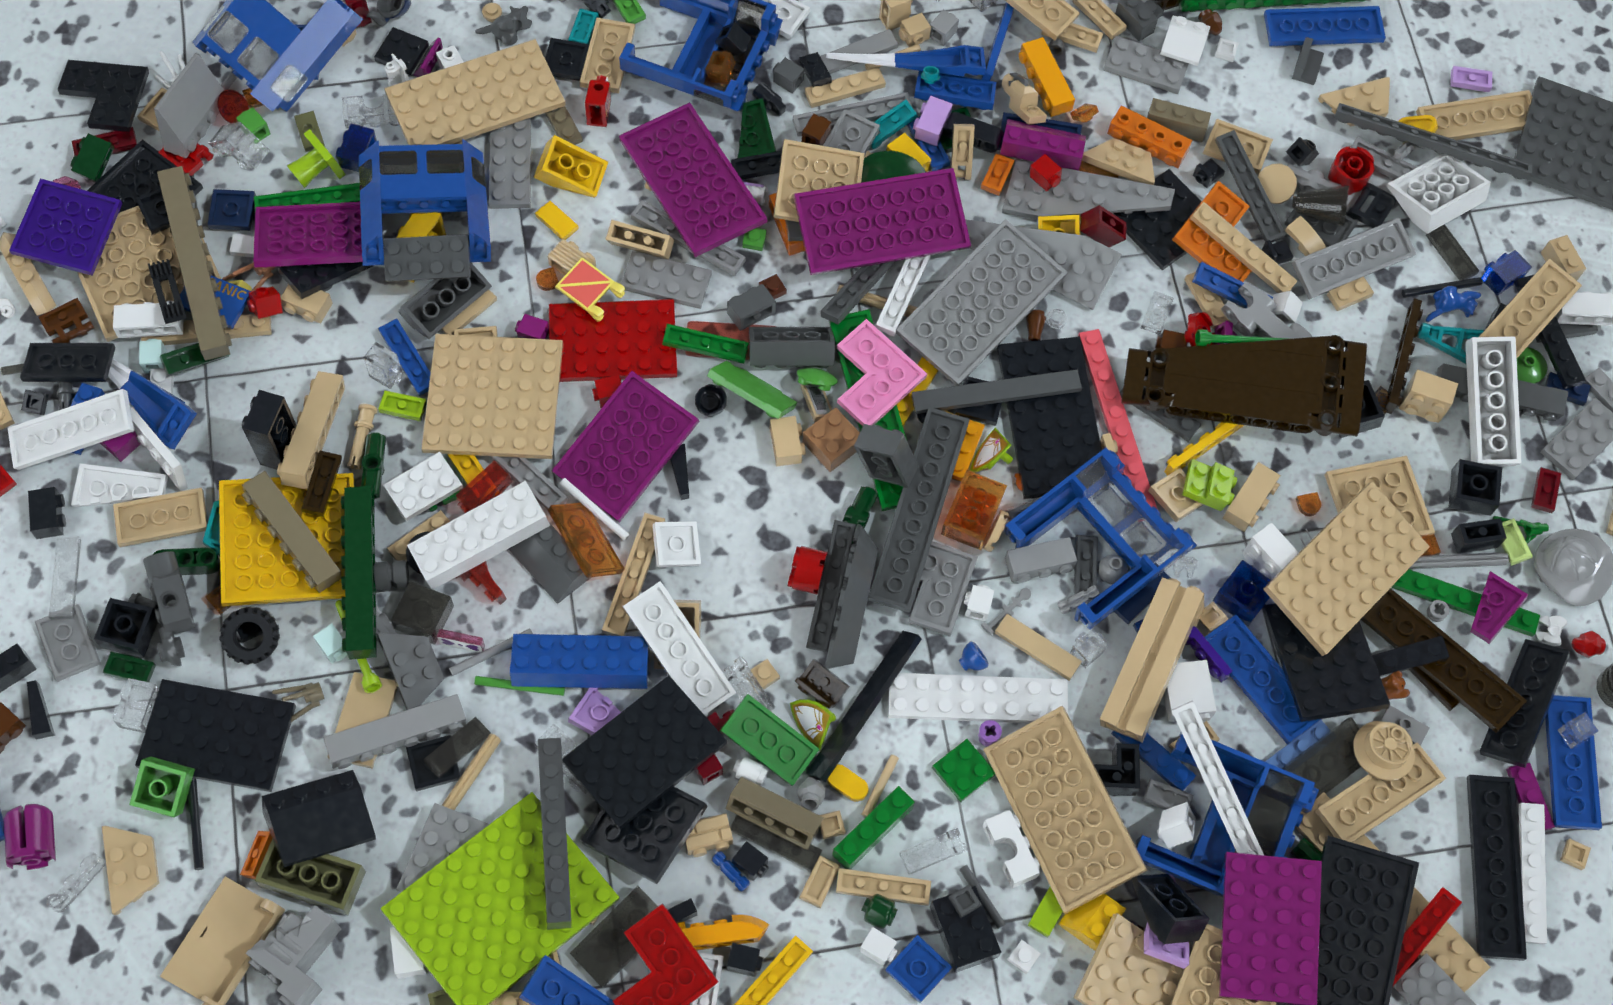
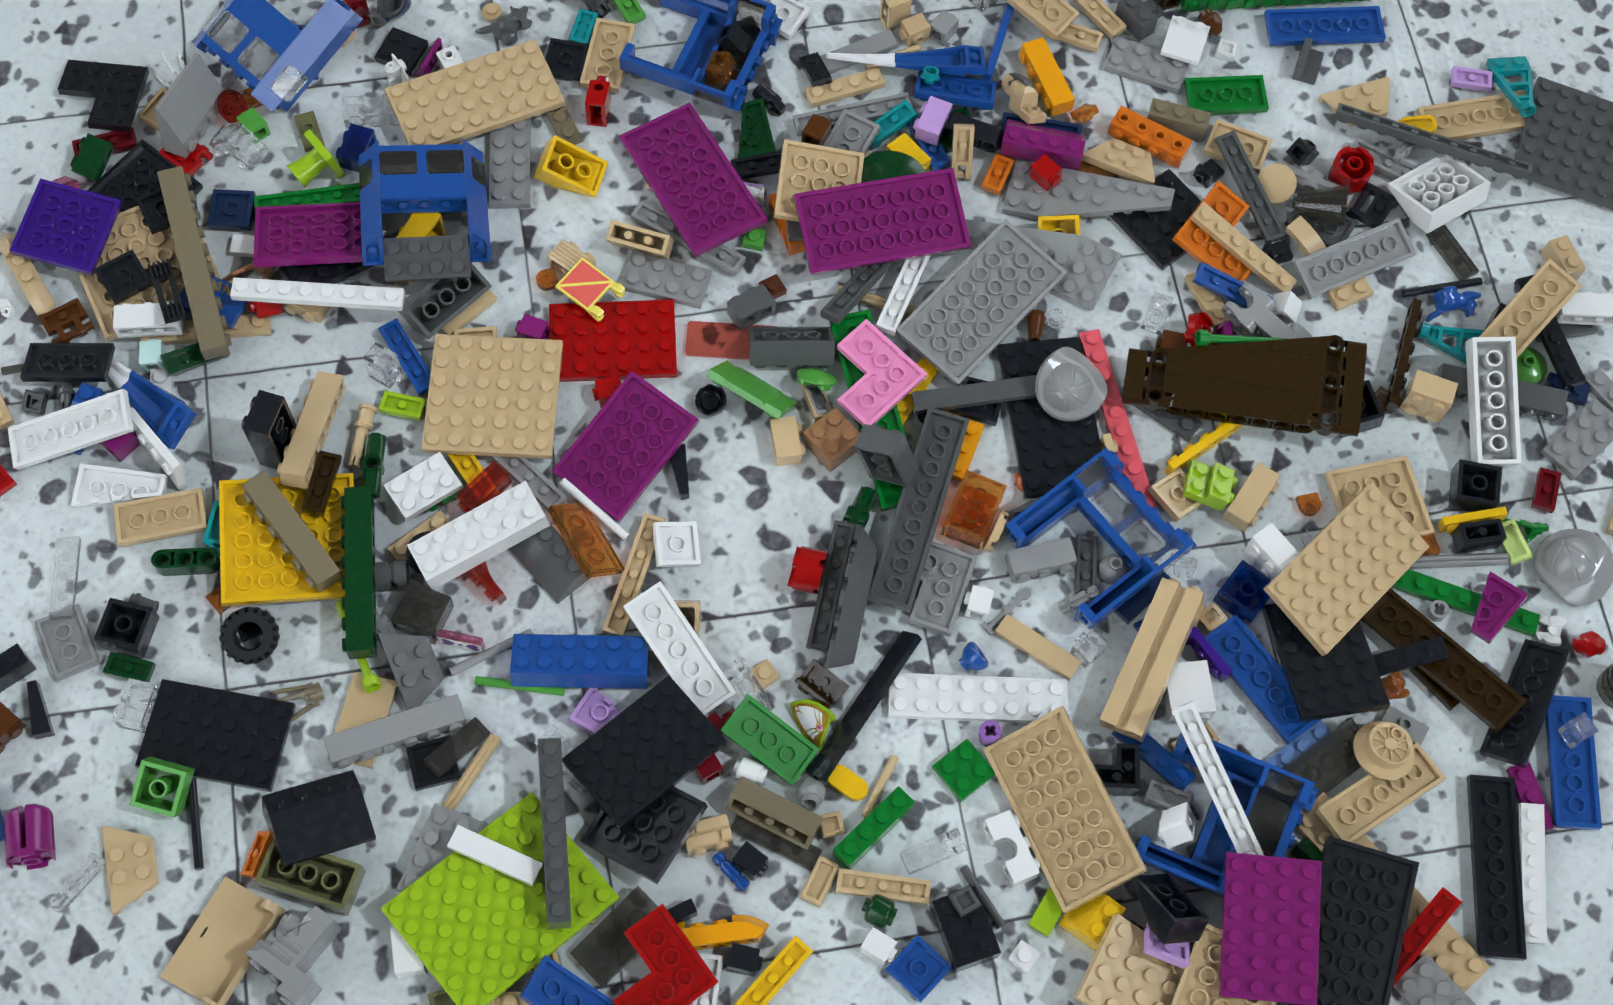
black brick [28,487,66,539] -> none
dark grey brick [143,552,195,666] -> none
light aqua brick [313,624,347,664] -> none
yellow tile [535,201,579,240] -> none
green tile [662,324,749,364] -> none
dark grey brick [772,57,804,94] -> none
shield [970,428,1013,474] -> none
dark grey hinge [1048,38,1064,55] -> none
dark red brick [1080,205,1126,247] -> none
clear blue brick [1480,250,1532,296] -> none
tan tile [1560,839,1591,870] -> none
none -> black plate [94,250,153,305]
none -> white plate [230,277,405,311]
none -> white tile [447,825,543,887]
none -> light grey piece [1035,347,1108,422]
none -> green plate [1184,75,1269,115]
none -> yellow plate [1437,506,1508,534]
none -> teal plate [1486,56,1537,117]

